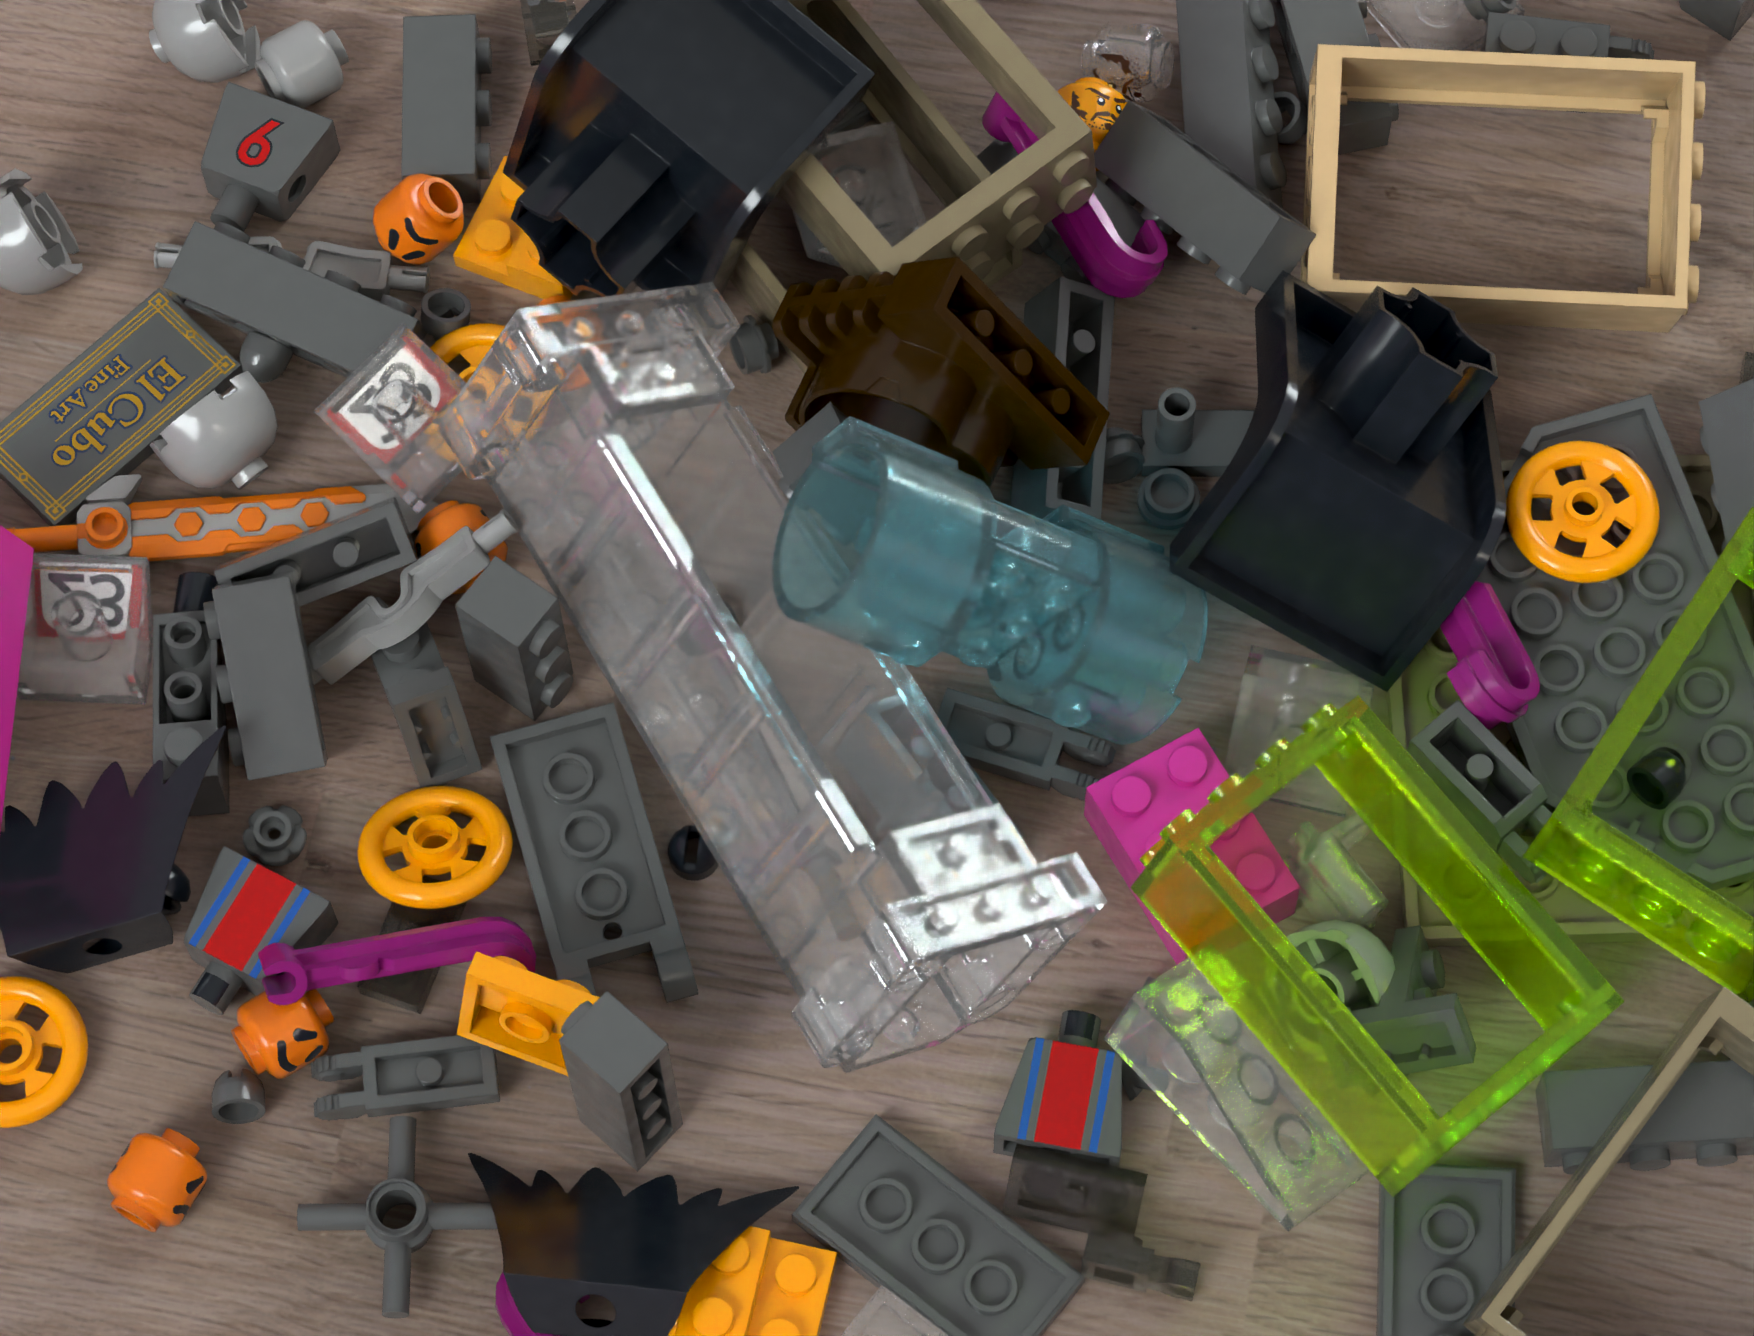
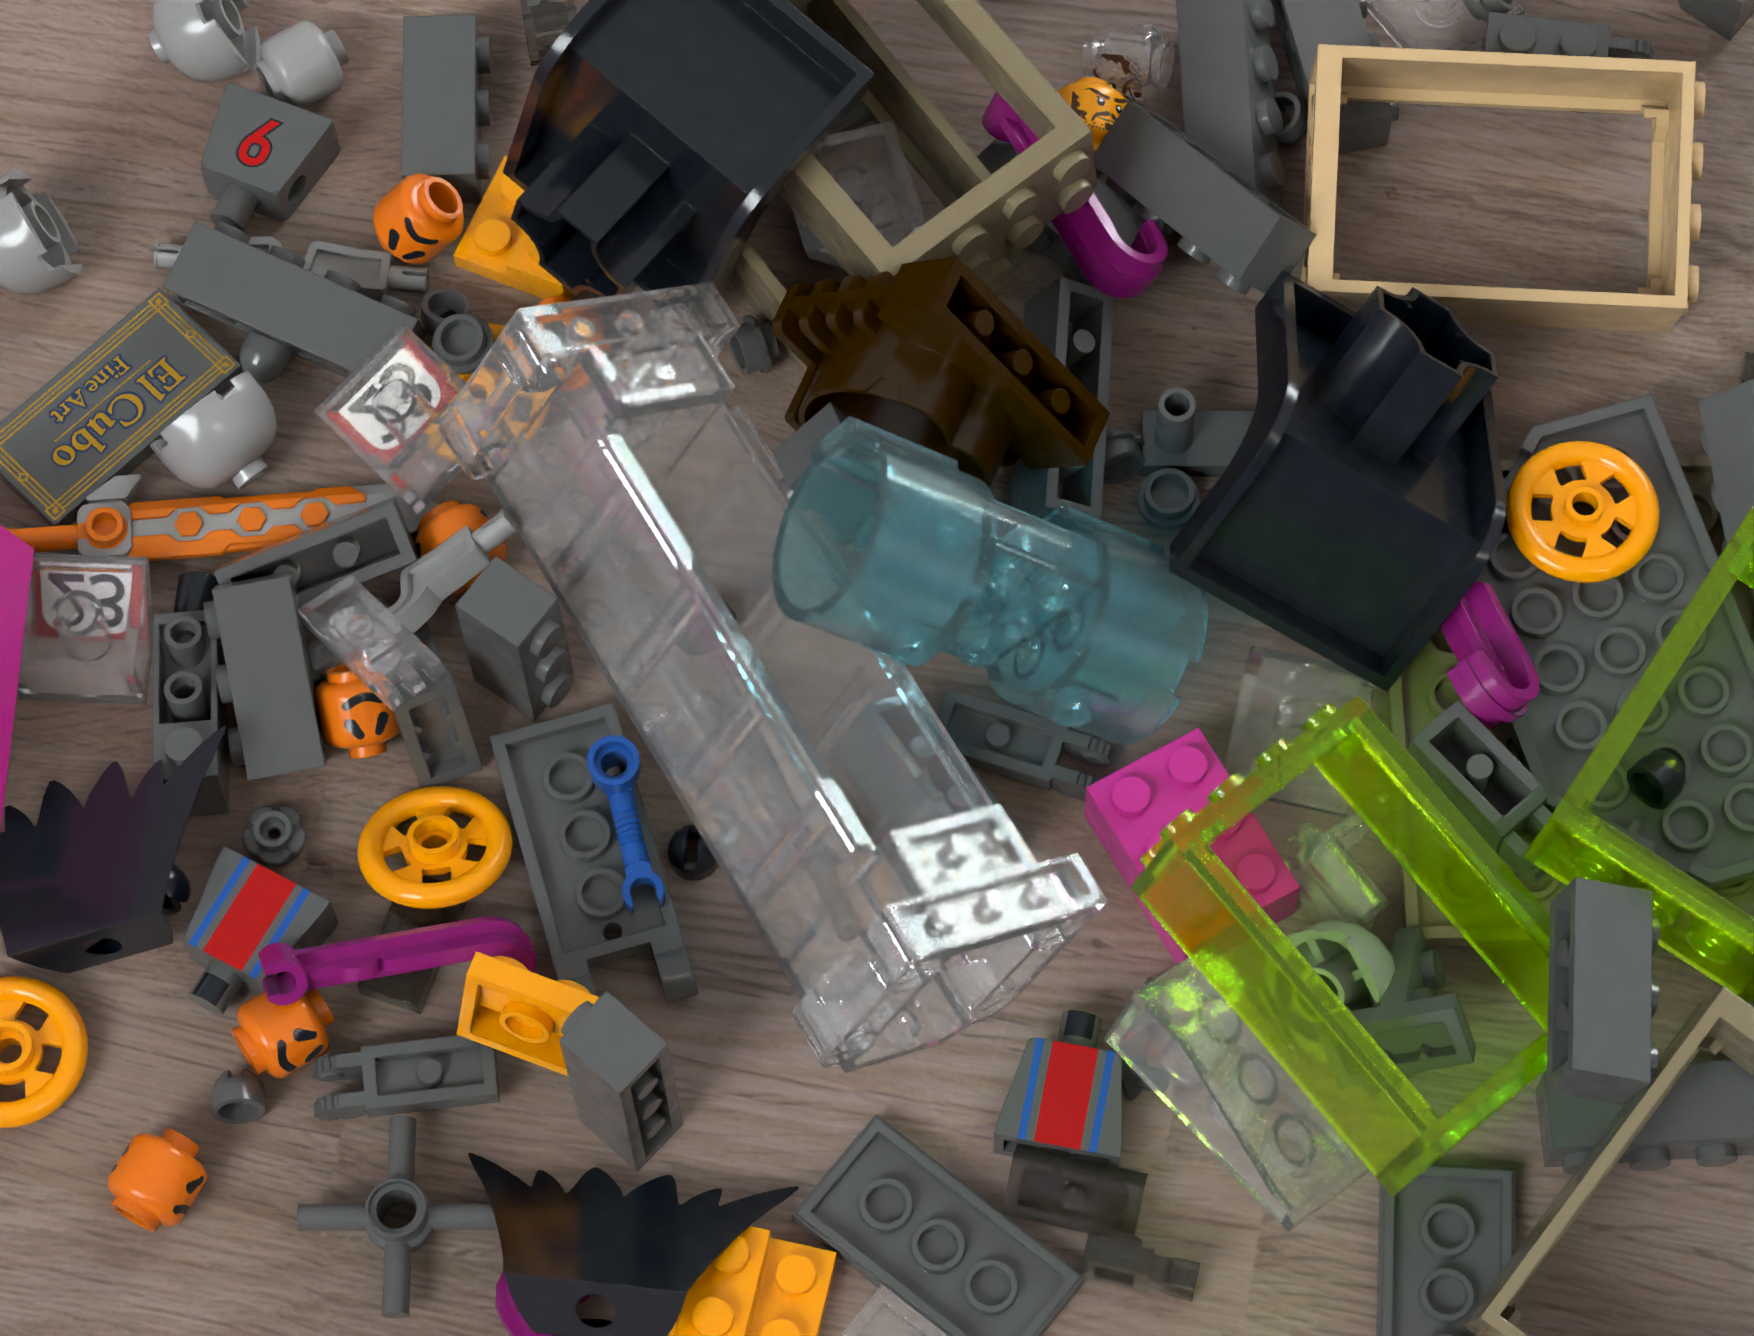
none -> clear hinge [298,575,447,711]
none -> orange head [315,660,400,759]
none -> dark grey plate [432,313,495,375]
none -> blue brick [587,735,665,914]
none -> dark grey brick [1546,877,1660,1105]

